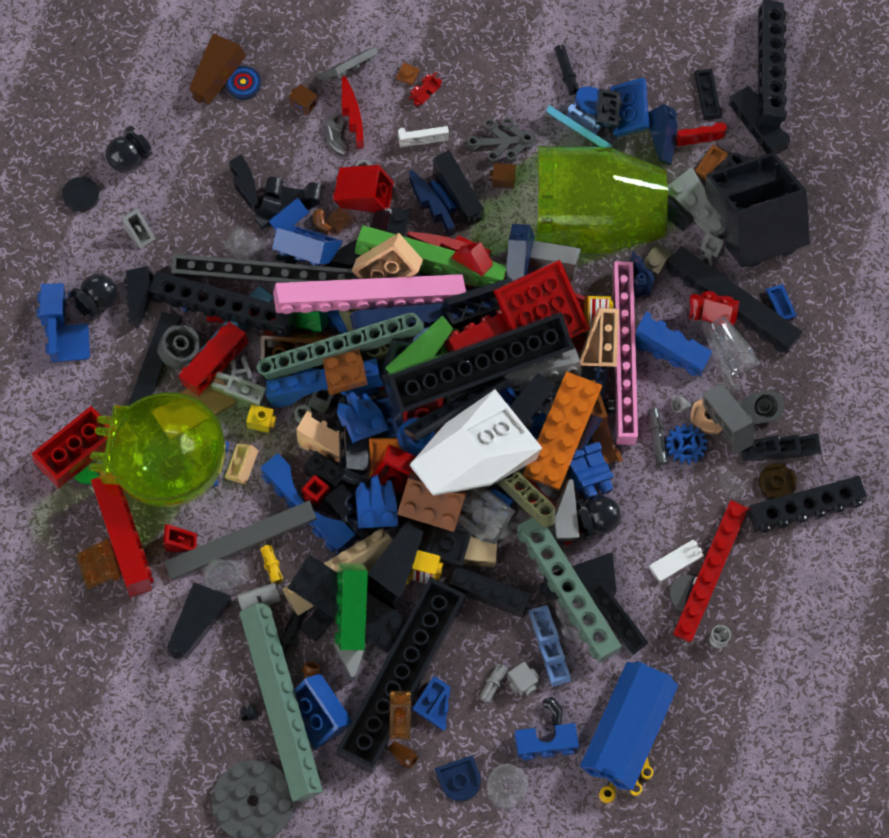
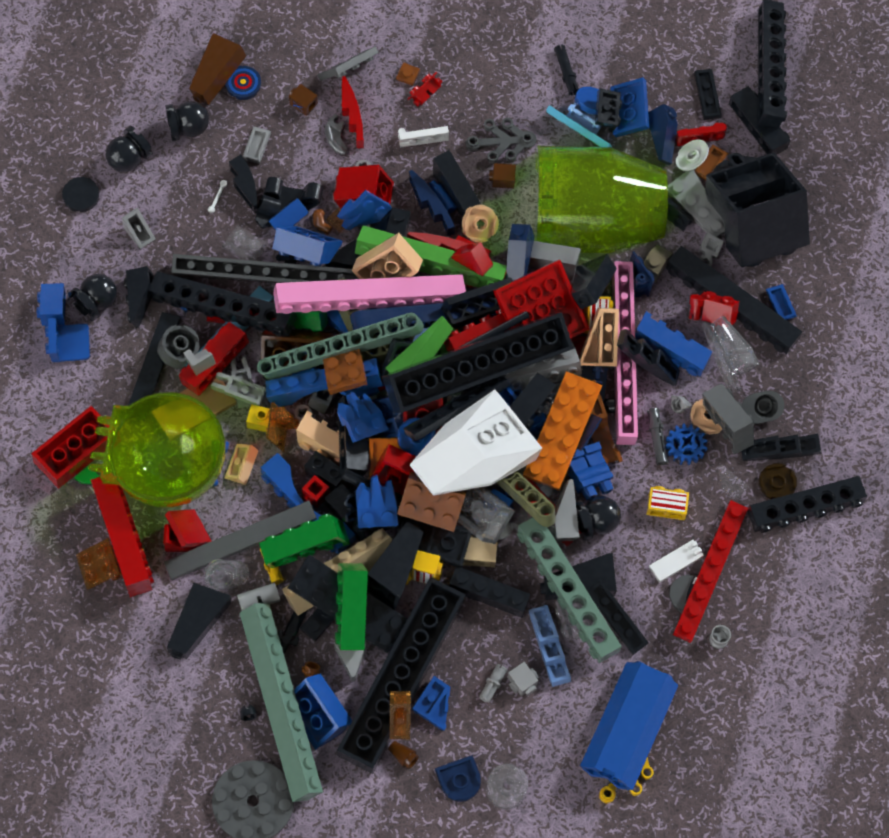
blue arch [514,723,579,761] -> none
black arm [543,697,563,725] -> none
none -> black tile [165,101,209,141]
none -> red tile [165,509,212,548]
none -> light grey panel [183,349,216,376]
none -> white hinge [208,180,227,213]
none -> light grey tile [243,126,271,164]
none -> green wedge [259,514,350,568]
none -> clear orange hinge [266,402,299,452]
none -> blue plate [337,190,392,230]
none -> black bar [459,311,530,348]
none -> light nougat plate [462,205,499,243]
none -> black slope [571,254,617,309]
none -> black slope [617,329,680,386]
none -> brick [646,486,689,520]
none -> white dish [676,139,709,171]

